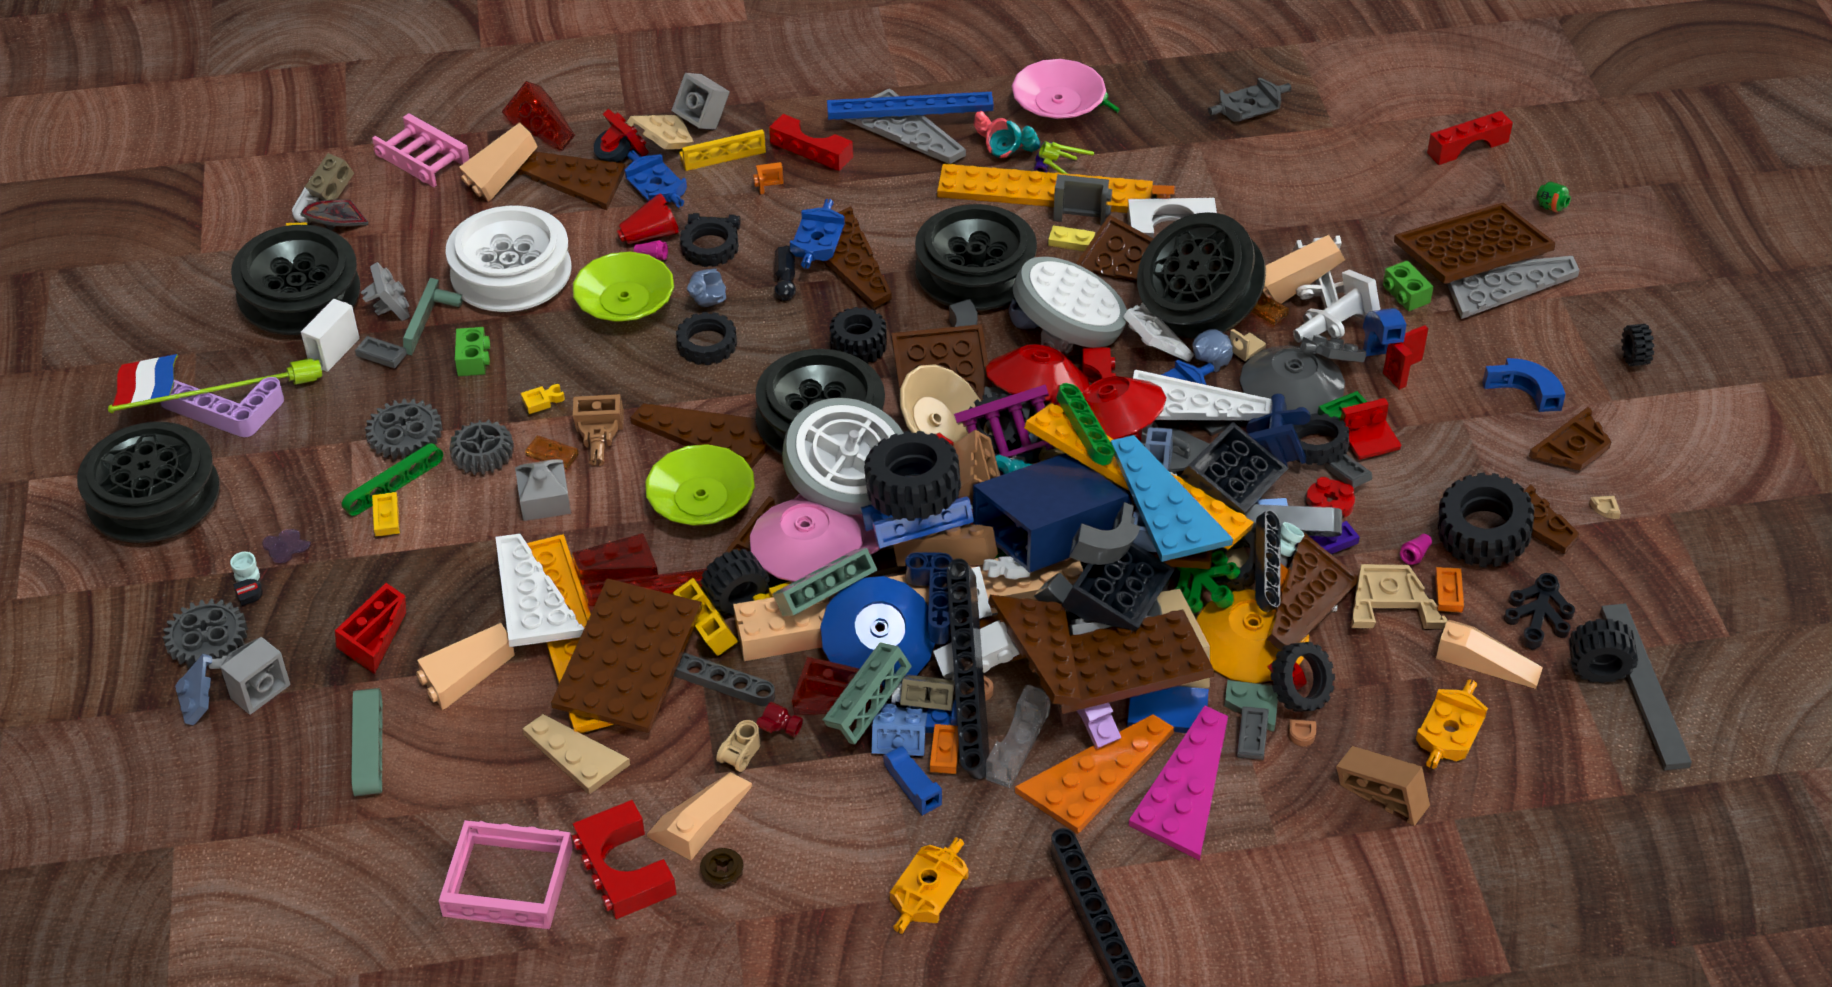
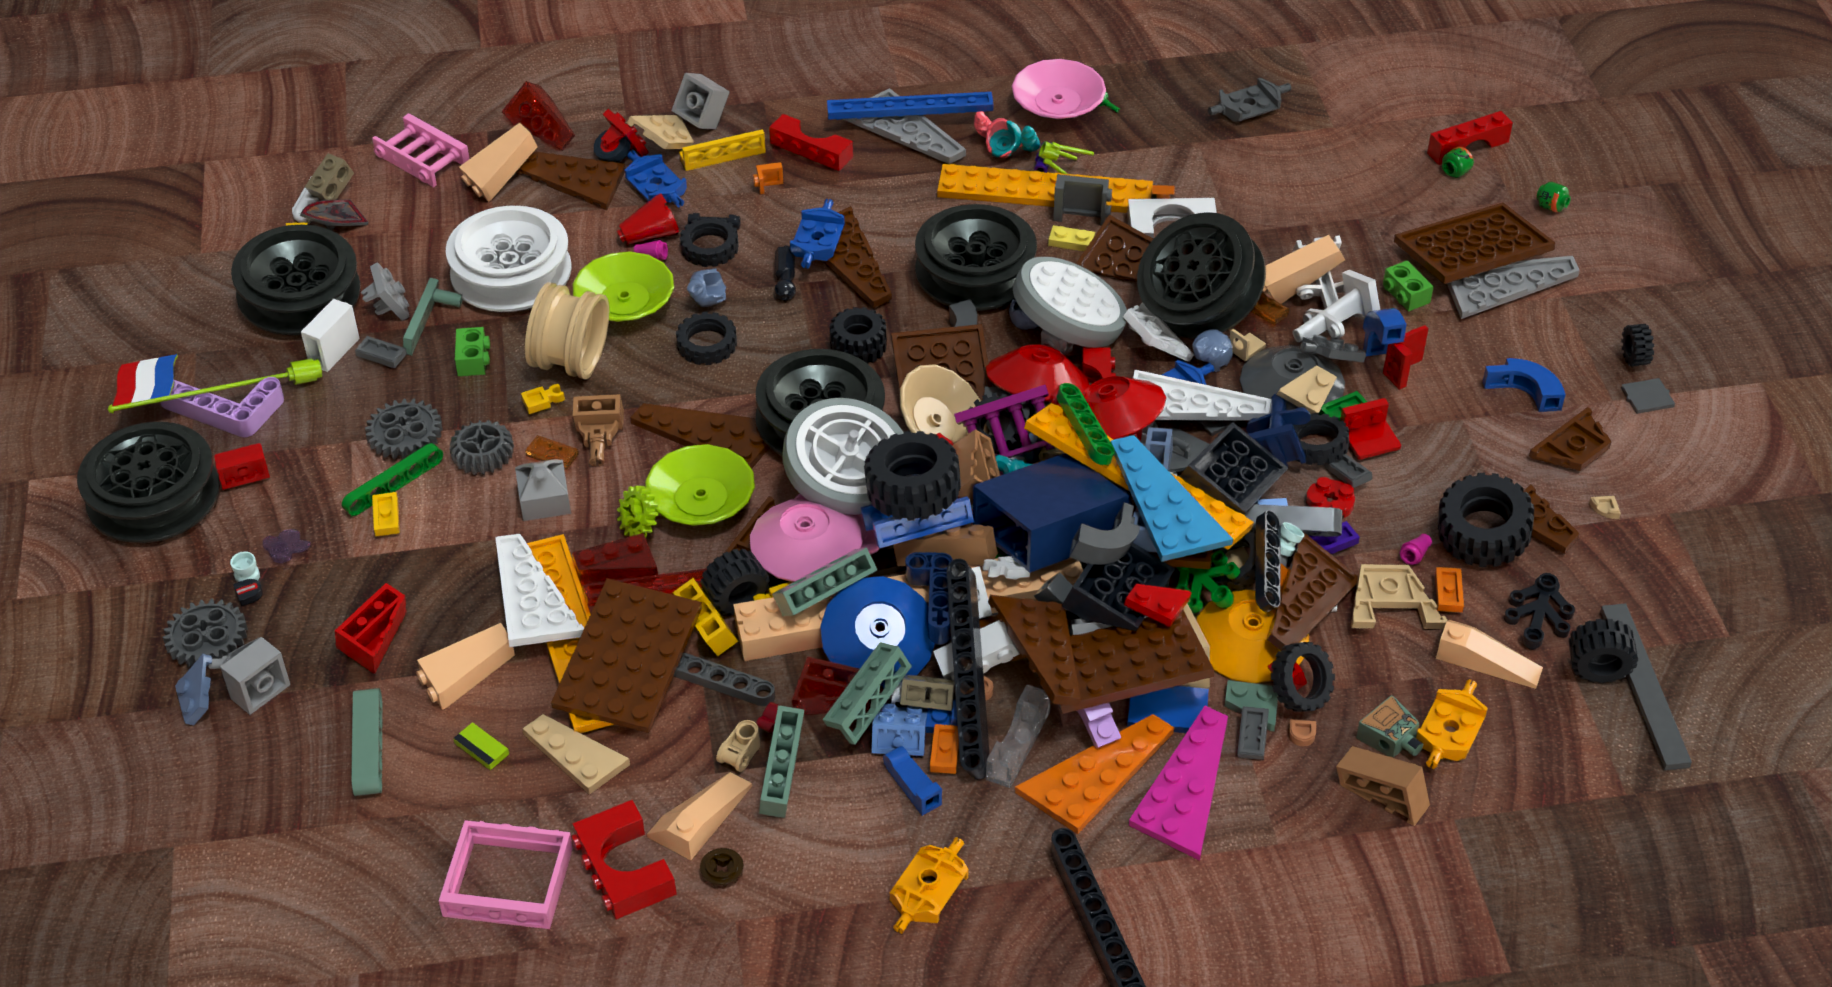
none -> red bracket [214,443,270,490]
none -> lime tile [453,722,509,770]
none -> tan wheel [525,282,609,379]
none -> lime gear [617,486,659,538]
none -> sand green brick [759,705,804,818]
none -> red wing [1124,584,1192,627]
none -> tan wing [1277,366,1337,414]
none -> torso [1356,695,1424,757]
none -> green head [1442,146,1474,178]
none -> dark grey piece [1621,378,1675,414]

